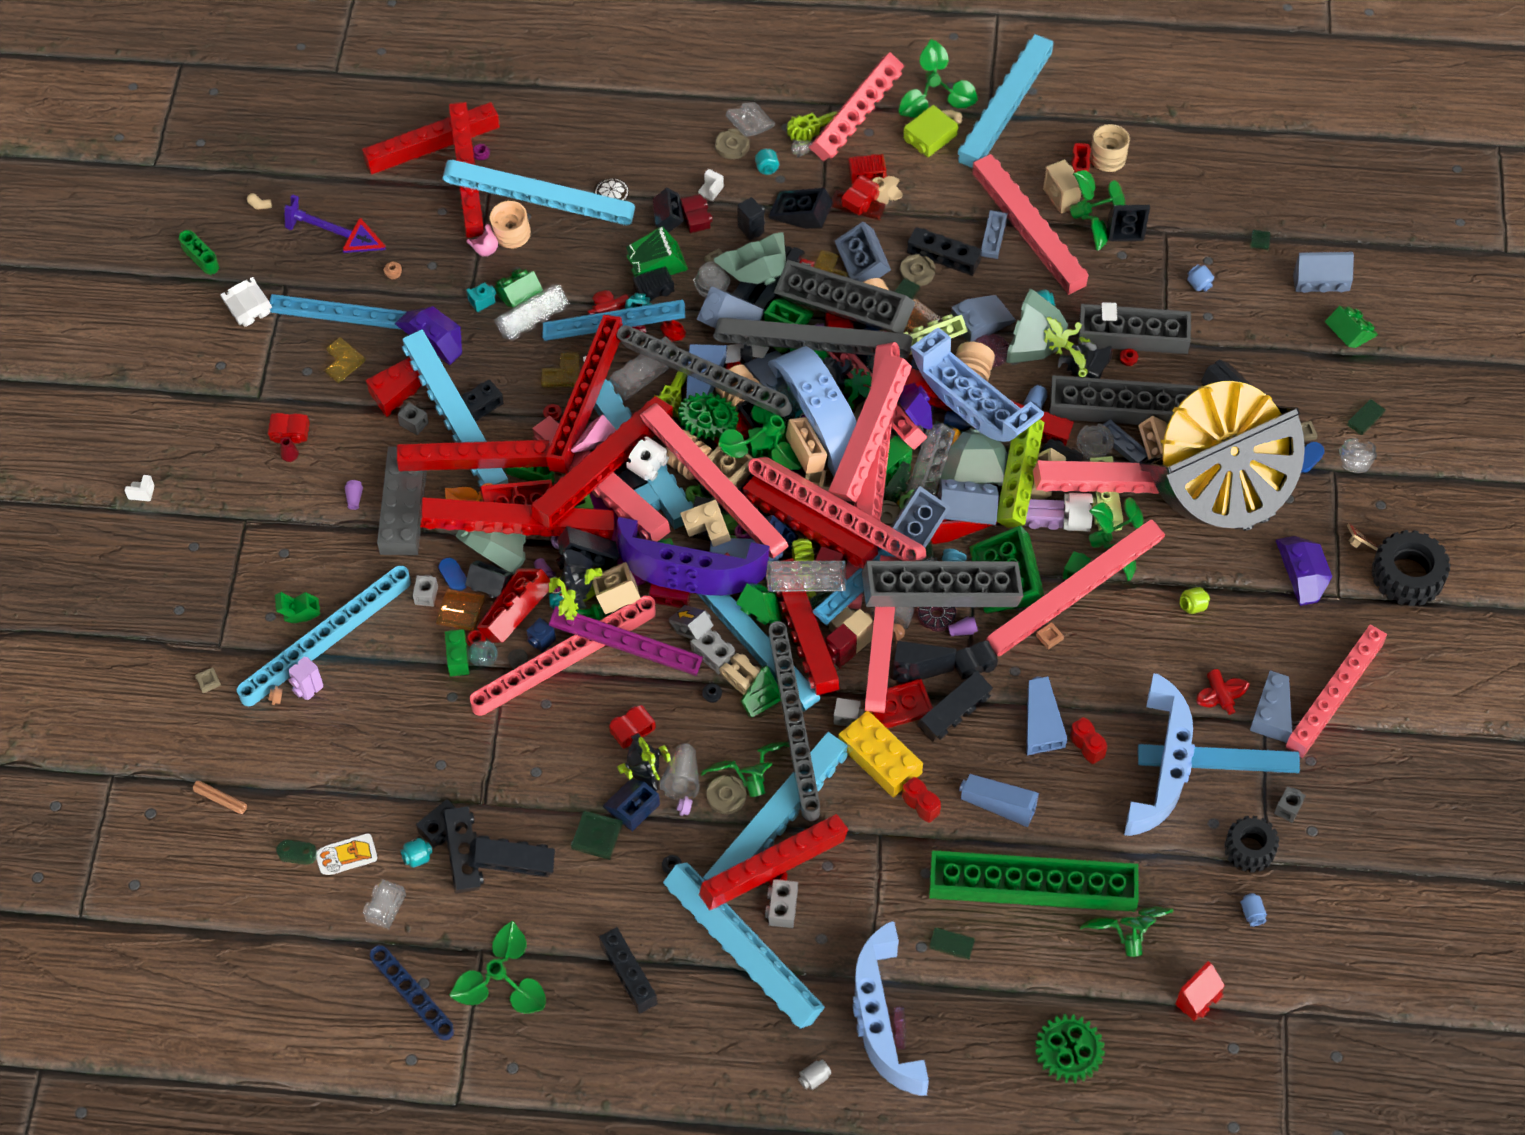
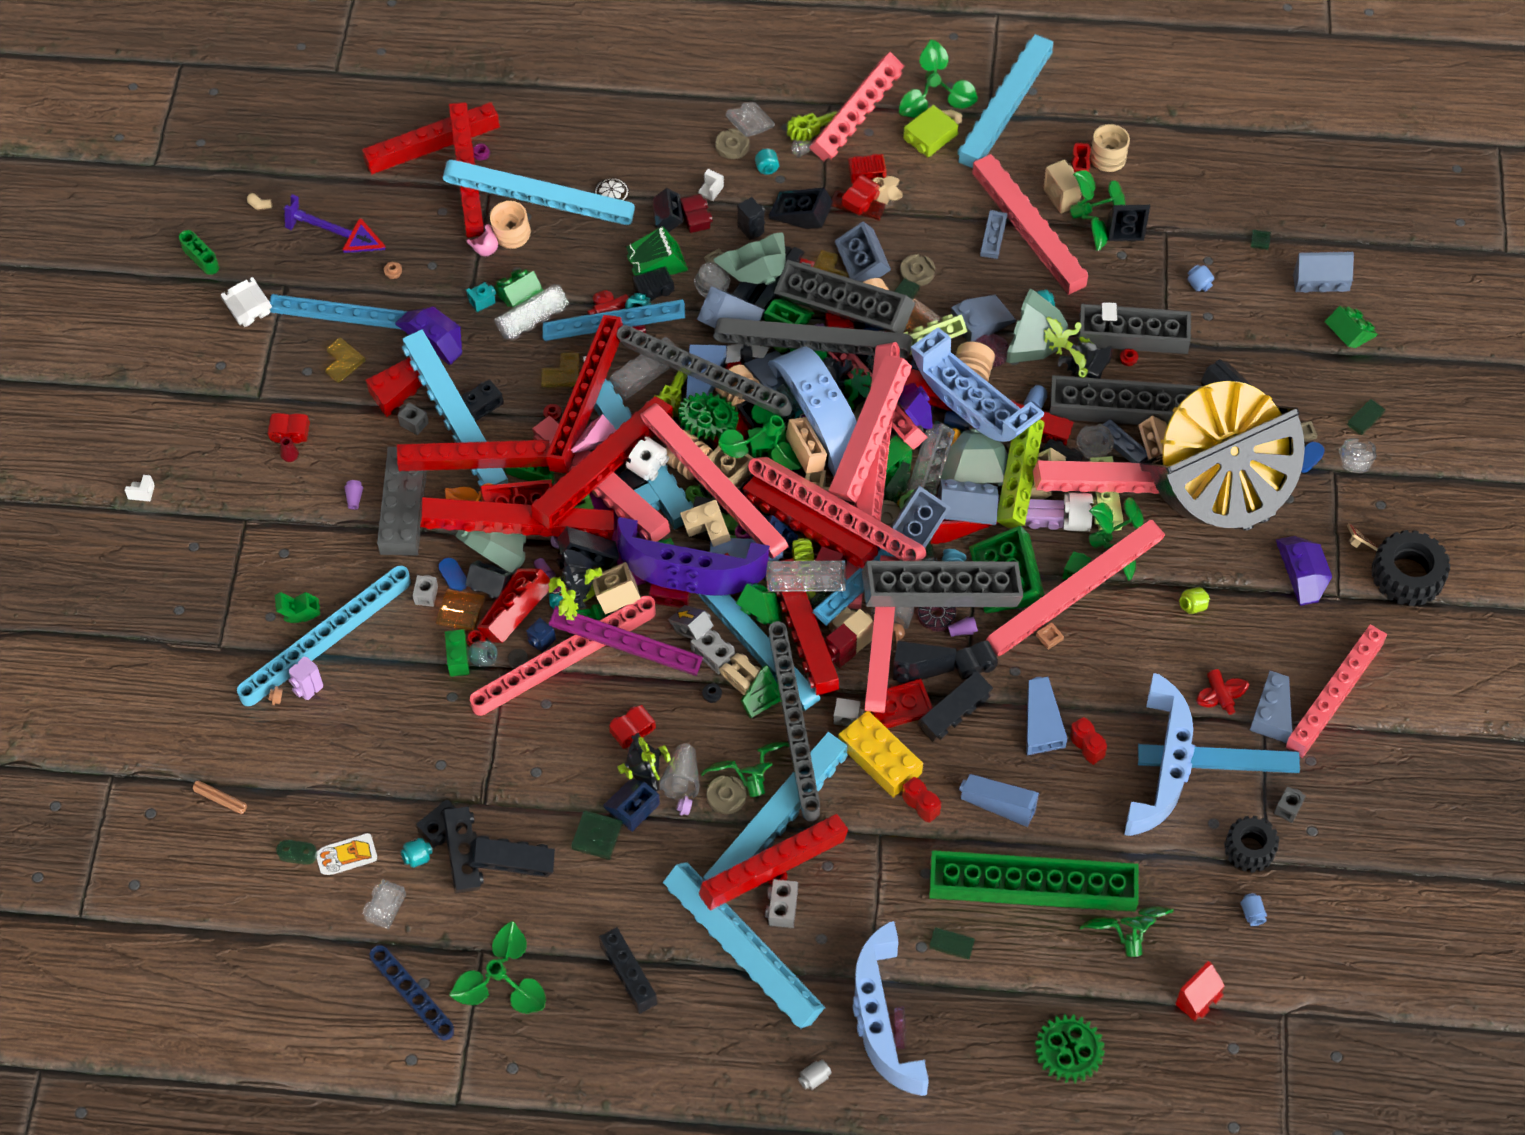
dark tan tile [195,667,221,693] -> none
red plate [660,320,686,342] -> none
black plate [662,855,682,875] -> none
black brick [907,227,982,276] -> none

